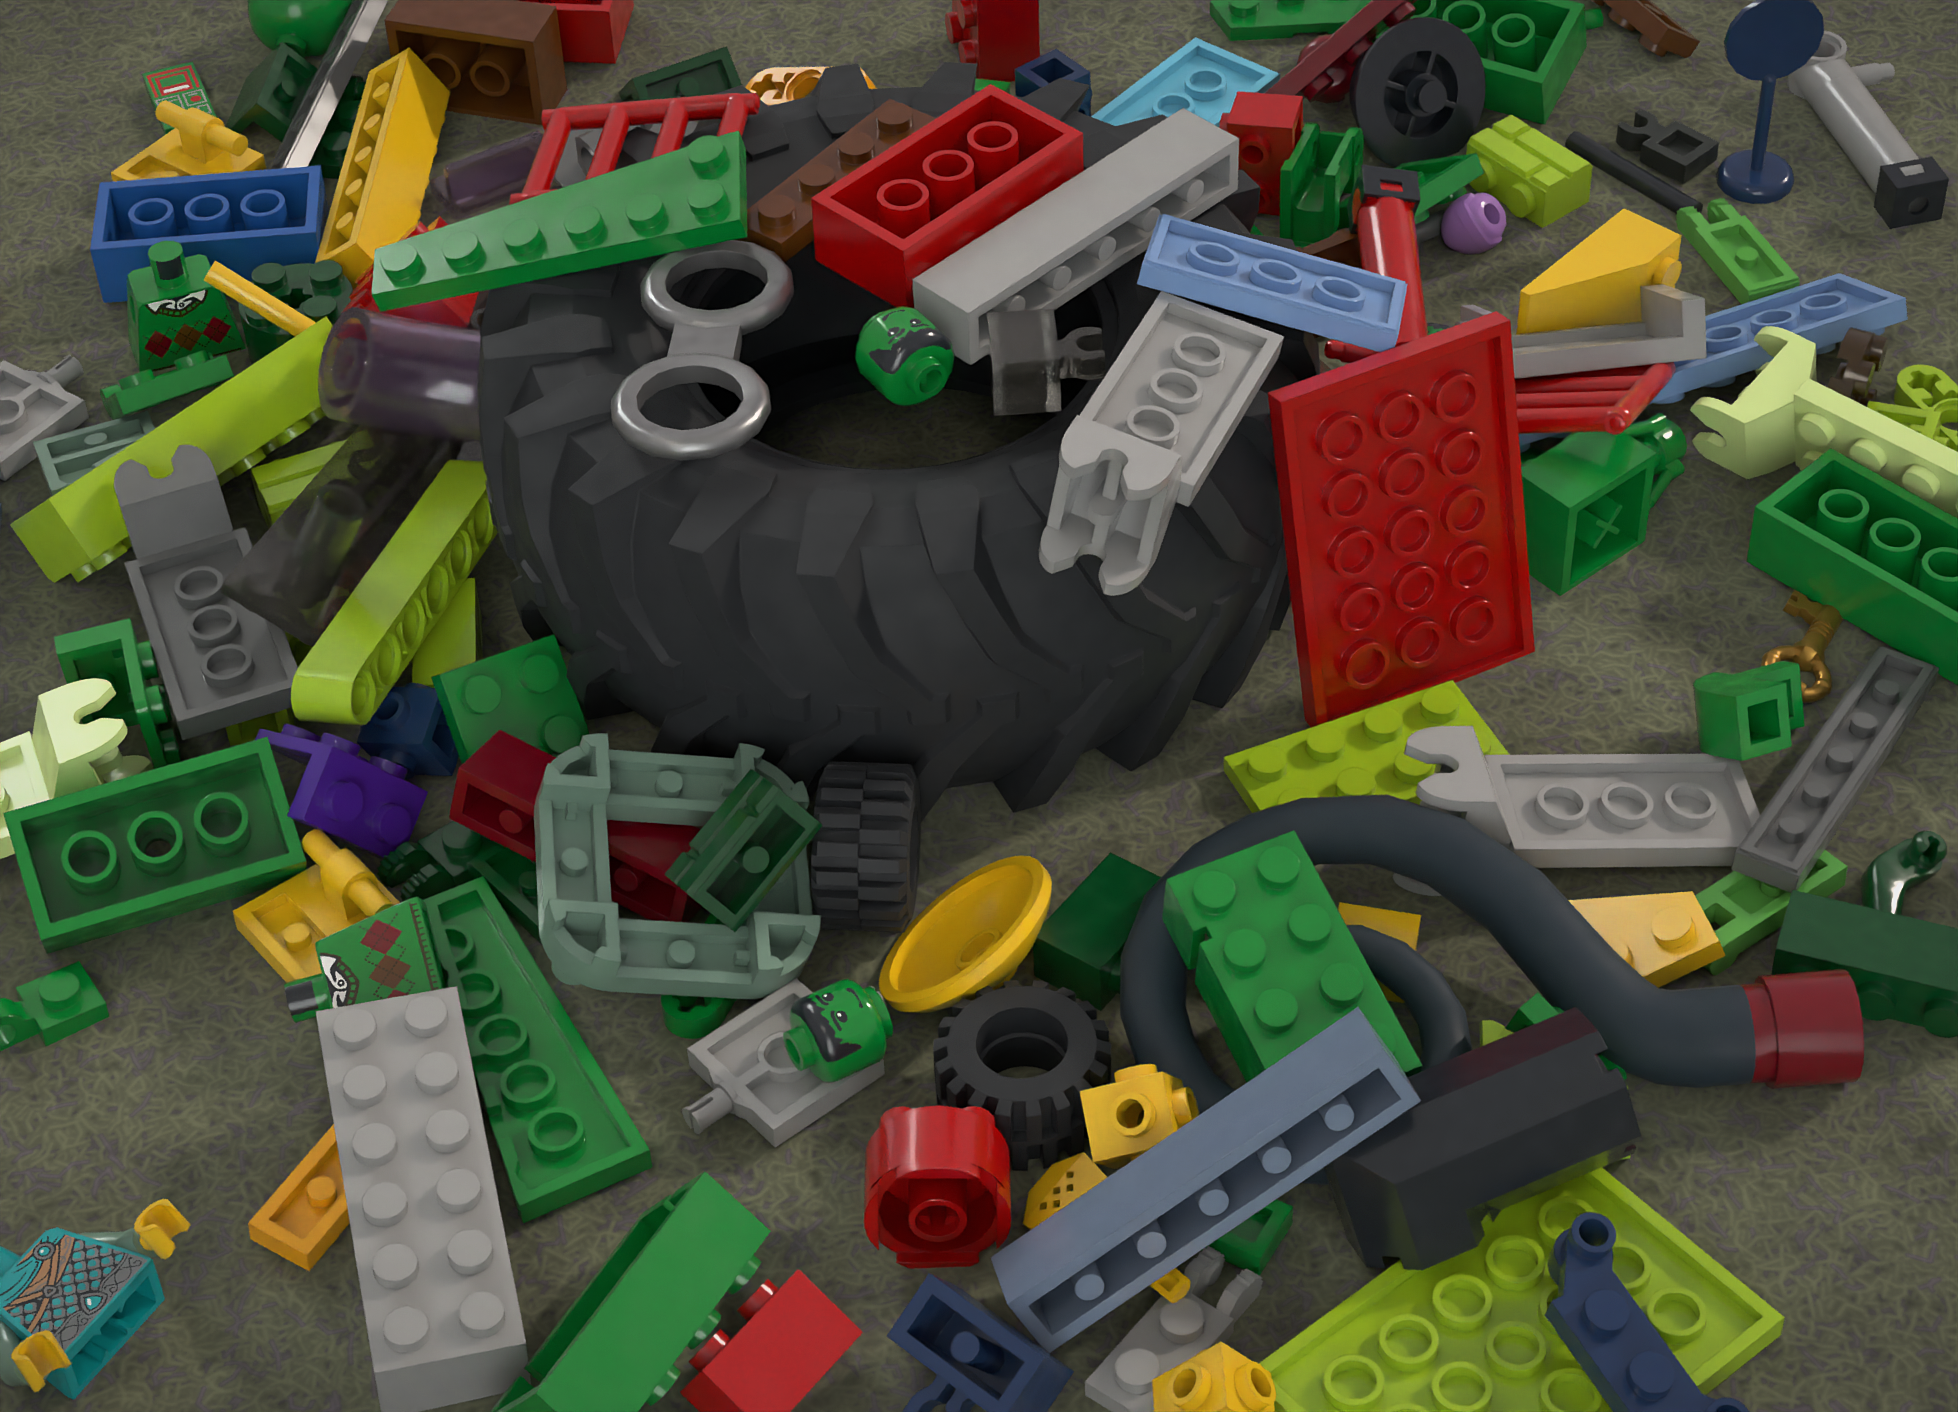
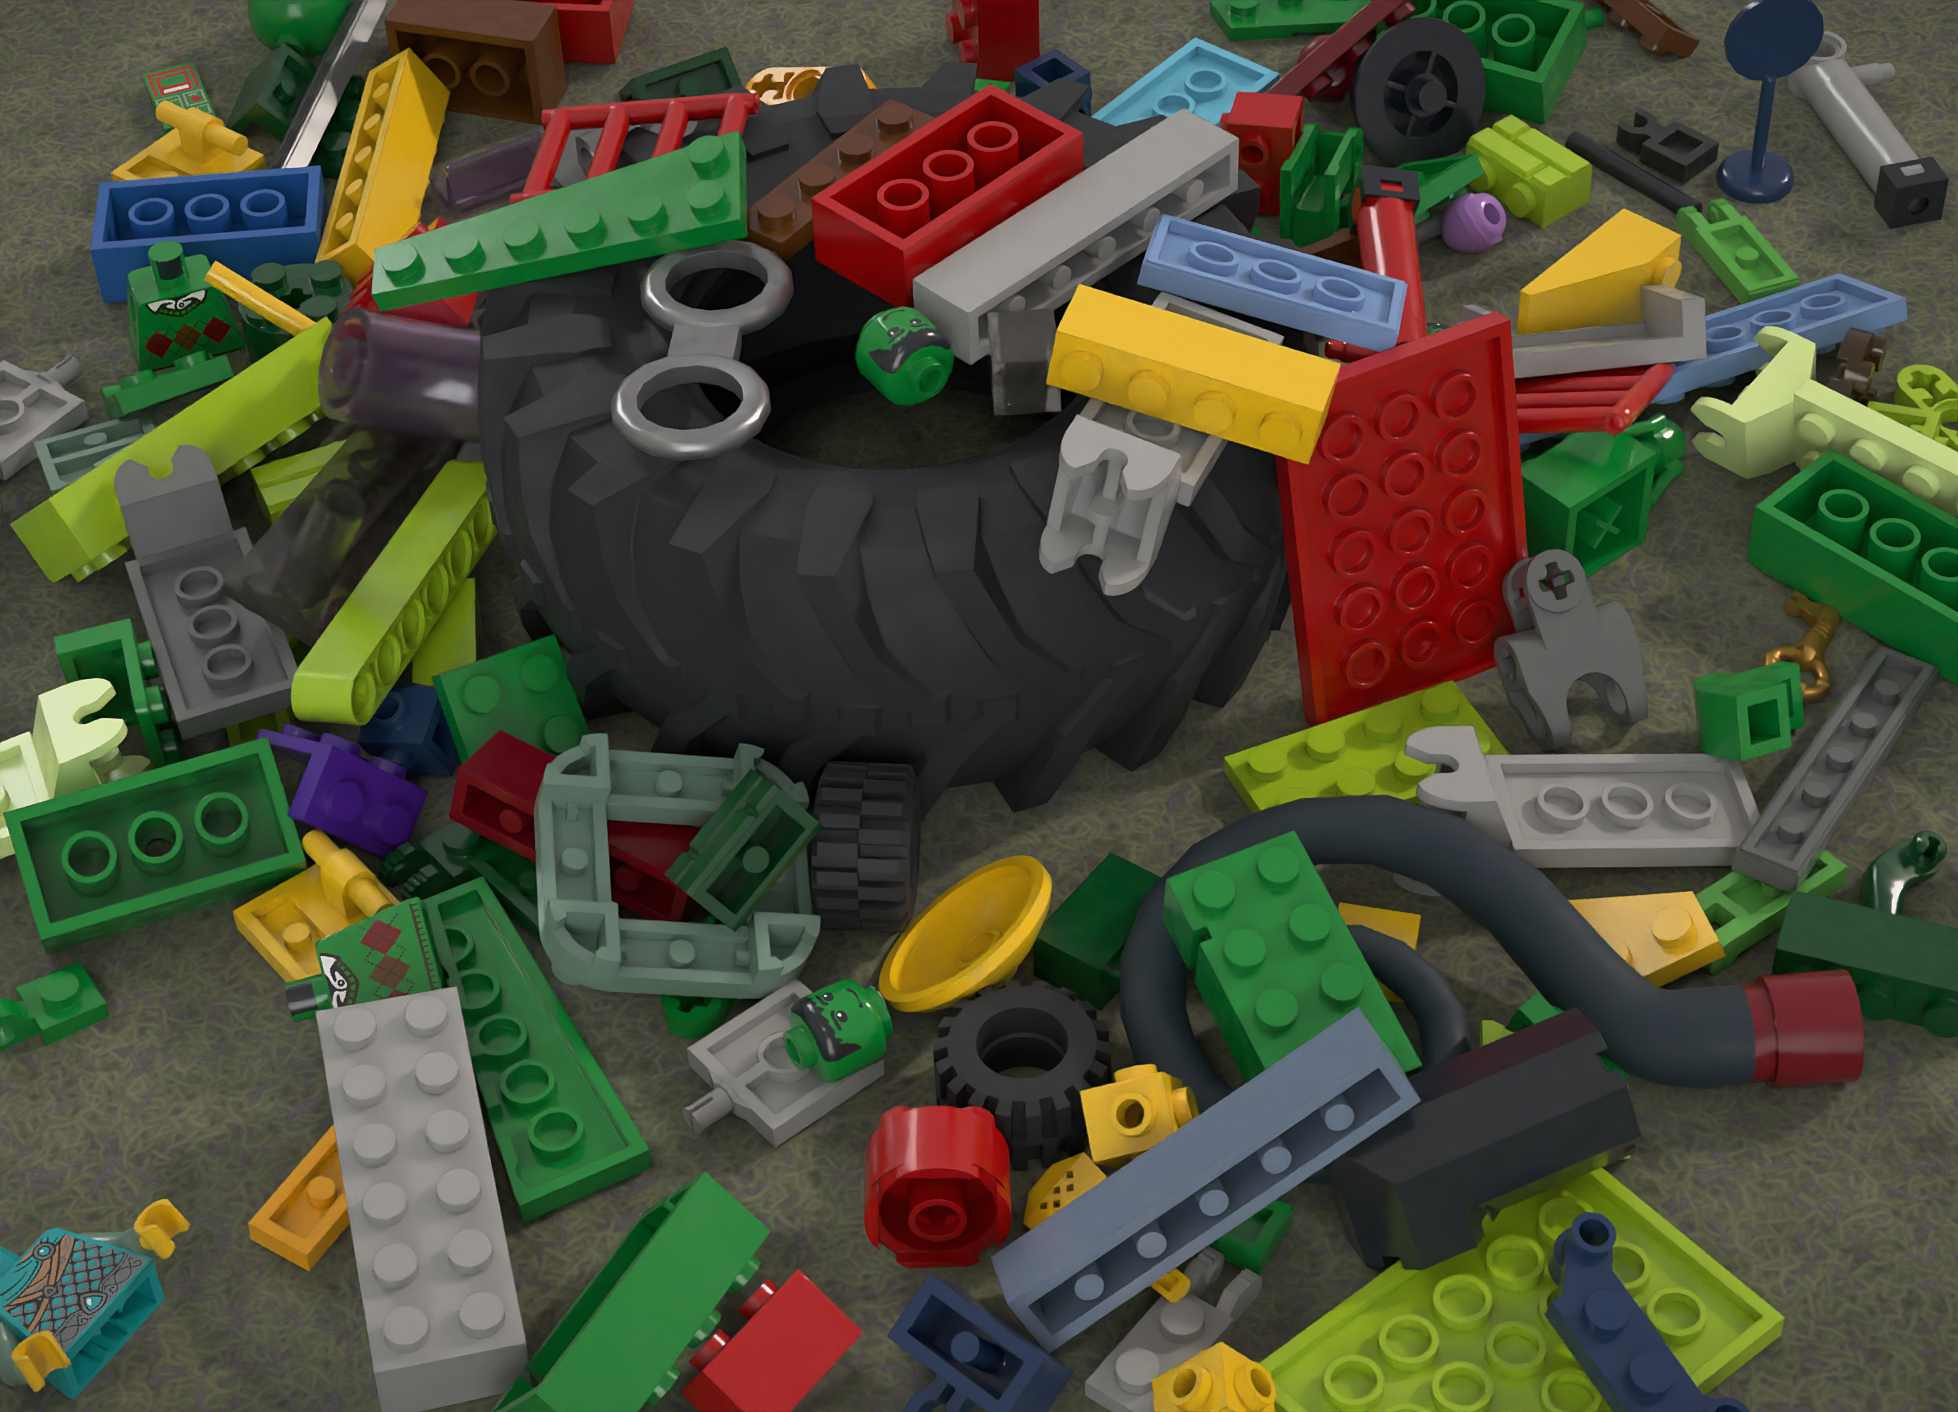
none -> yellow brick [1046,284,1341,464]
none -> dark grey piece [1494,549,1648,752]

